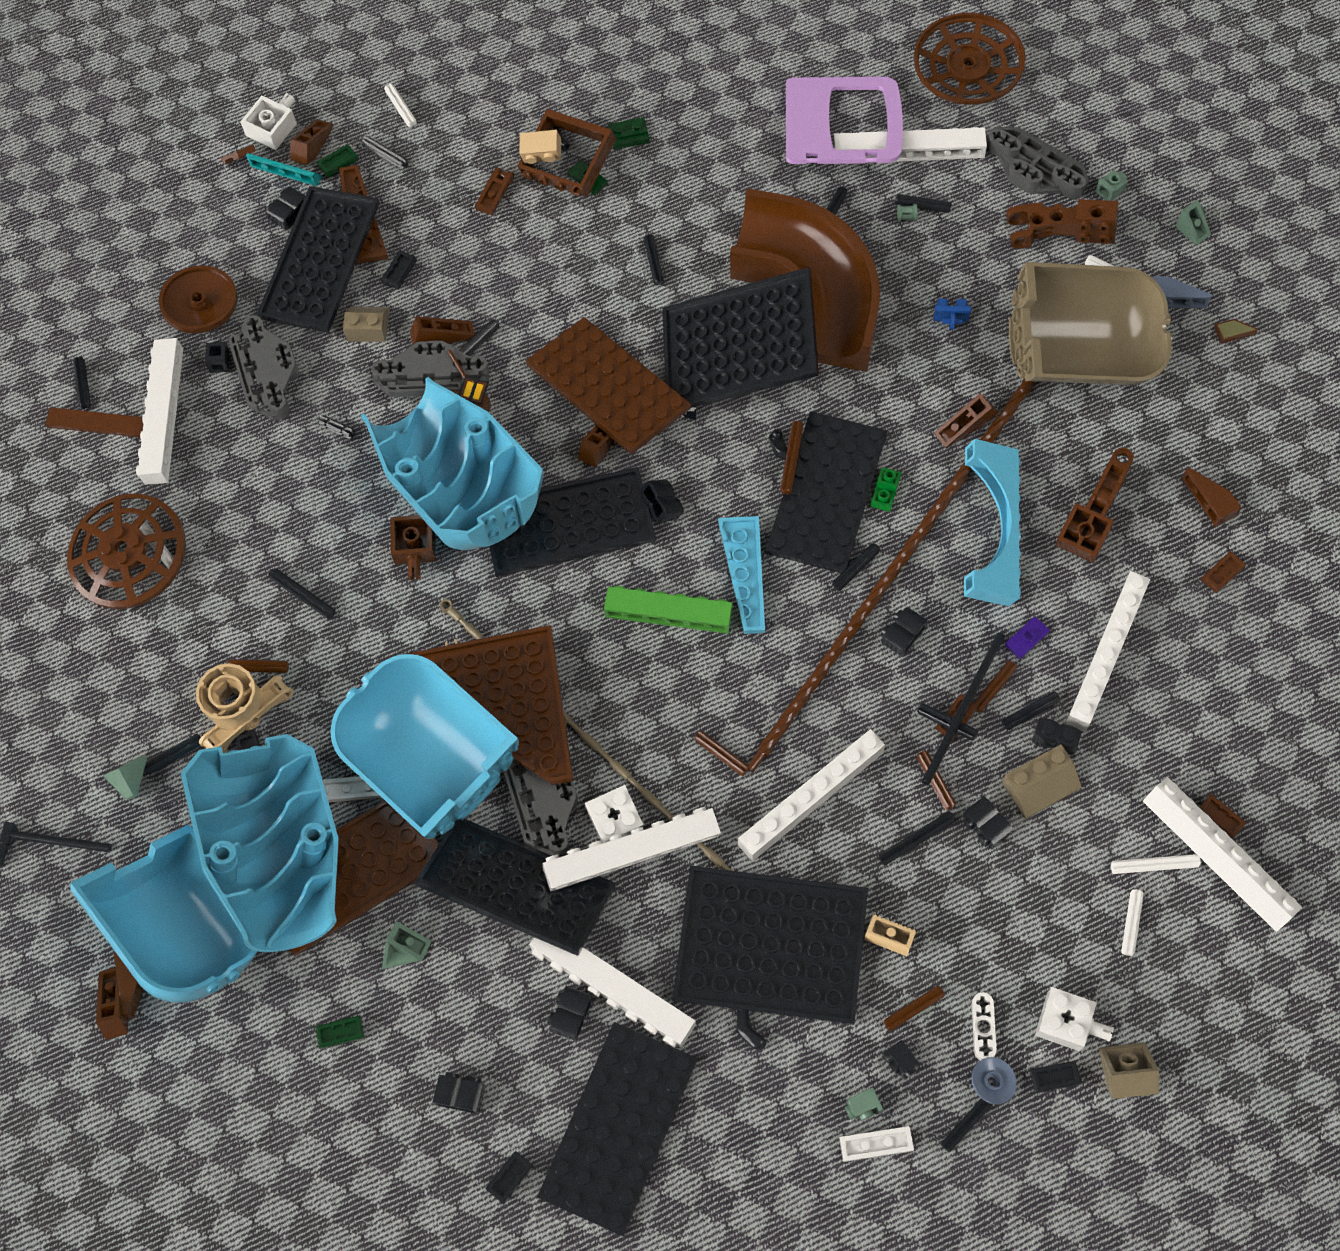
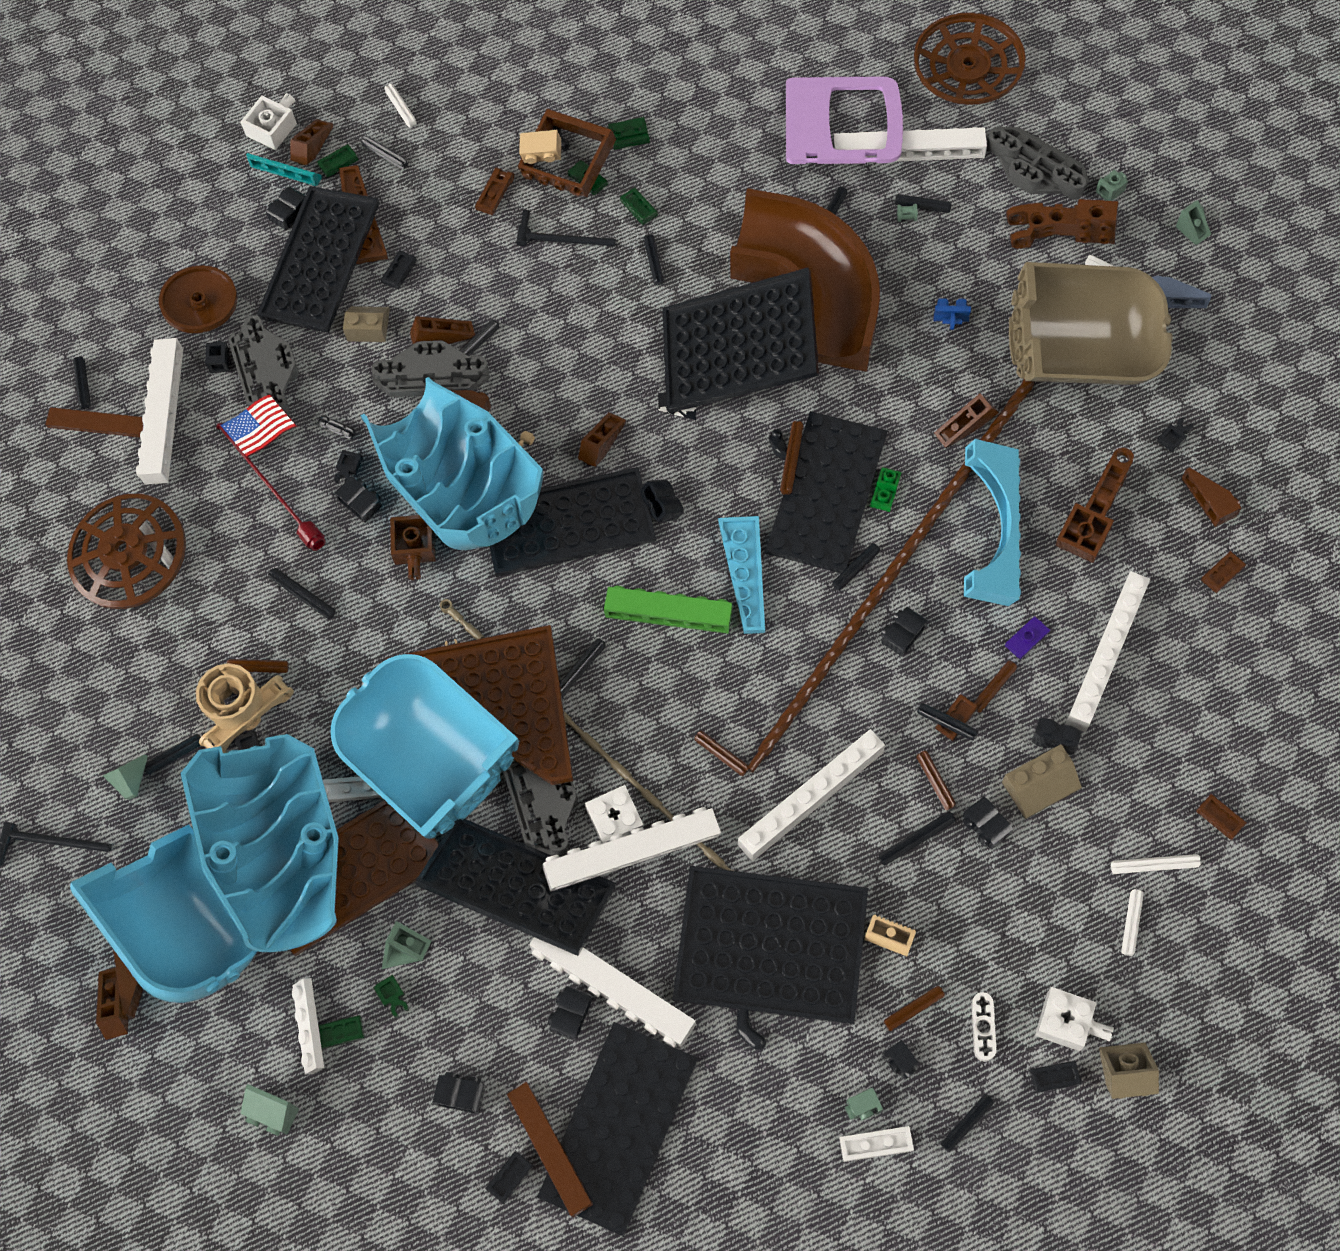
reddish brown tile [221,144,256,165] -> none
piece [448,350,489,405] -> none
reddish brown plate [526,317,691,455] -> none
black piece [921,632,1005,786] -> none
sand blue dish [972,1057,1016,1105] -> none
black axle [1002,691,1060,730] -> none
white brick [1143,777,1303,932] -> none
tile [1214,319,1258,343] -> none
none -> flag [216,395,326,551]
none -> sand green slope [241,1084,299,1136]
none -> white plate [292,978,324,1074]
none -> black plate [334,450,363,484]
none -> black brick [334,476,382,523]
none -> dark green plate [373,975,409,1018]
none -> reddish brown tile [507,1082,593,1218]
none -> black bar [516,210,616,247]
none -> tan hand [518,431,535,447]
none -> black axle [560,638,606,698]
none -> dark green plate [620,187,658,225]
none -> black plate [1157,417,1193,453]

